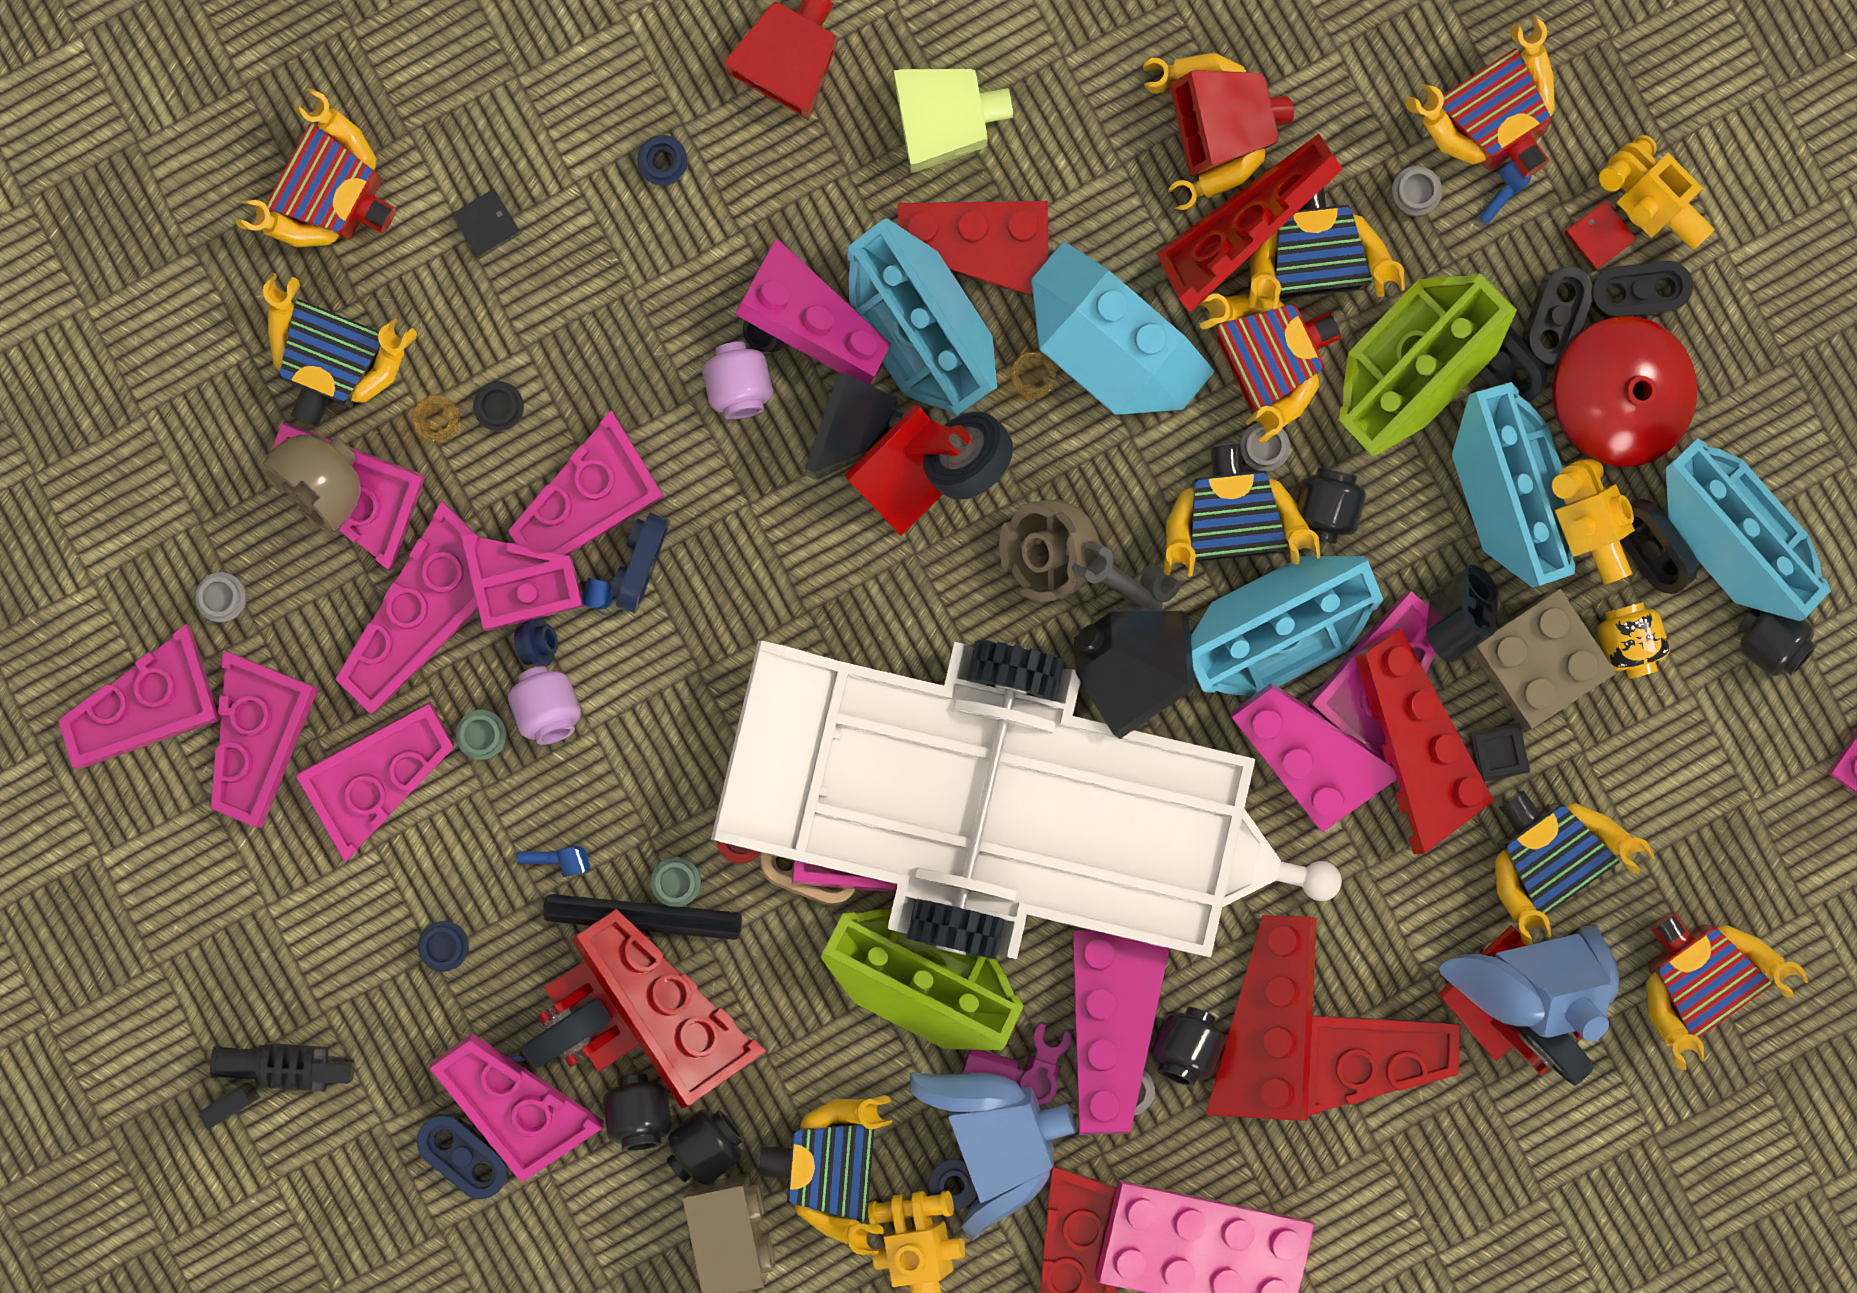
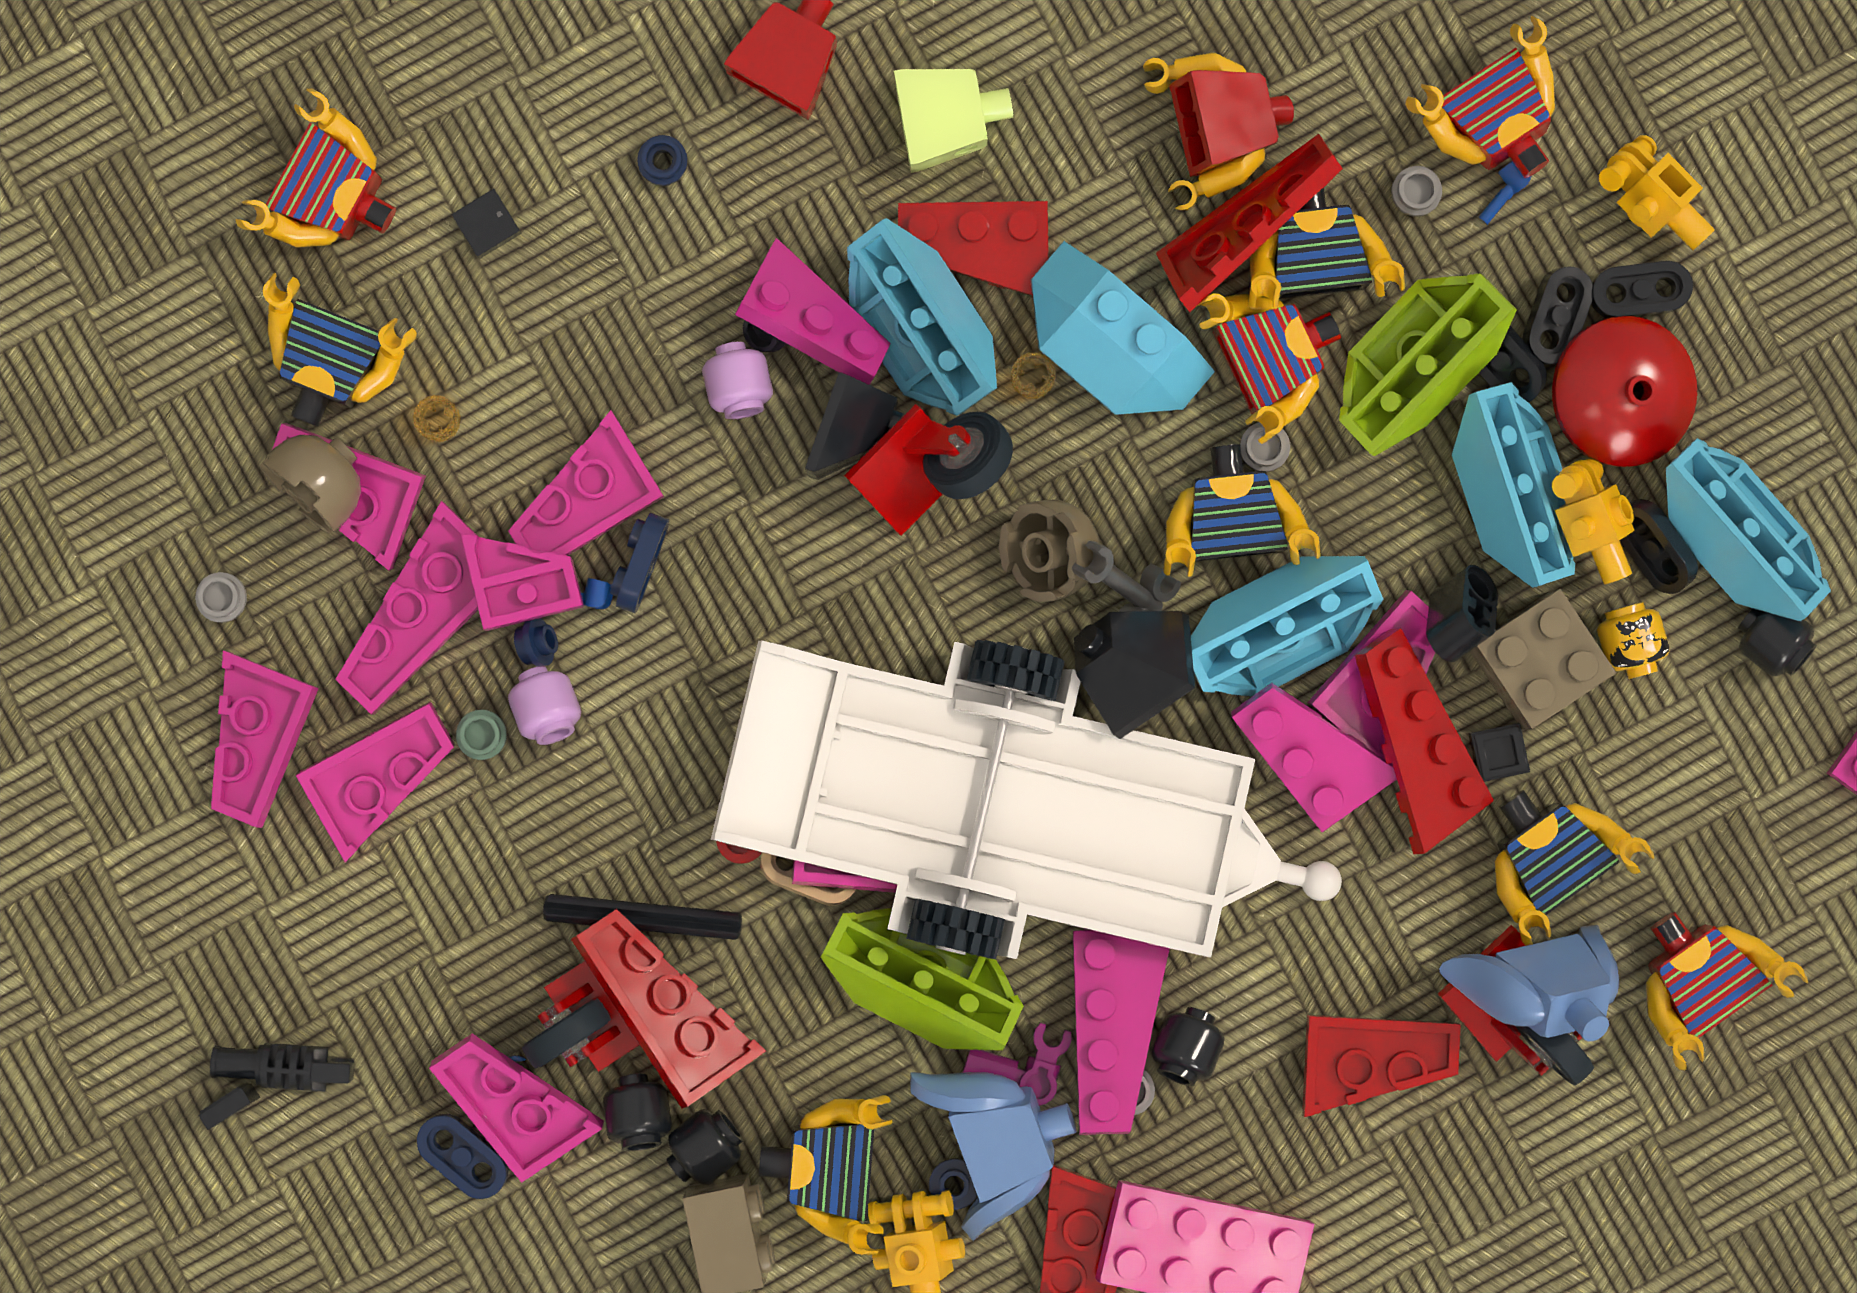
dark pink wing [58,624,220,770] -> none
dark blue plate [418,921,469,972] -> none
black plate [473,381,524,432] -> none
blue hand [517,846,590,877] -> none
sand green plate [651,857,701,907] -> none
red wing [1205,915,1317,1121] -> none
black head [1297,467,1366,544] -> none
red tile [1564,200,1637,272] -> none

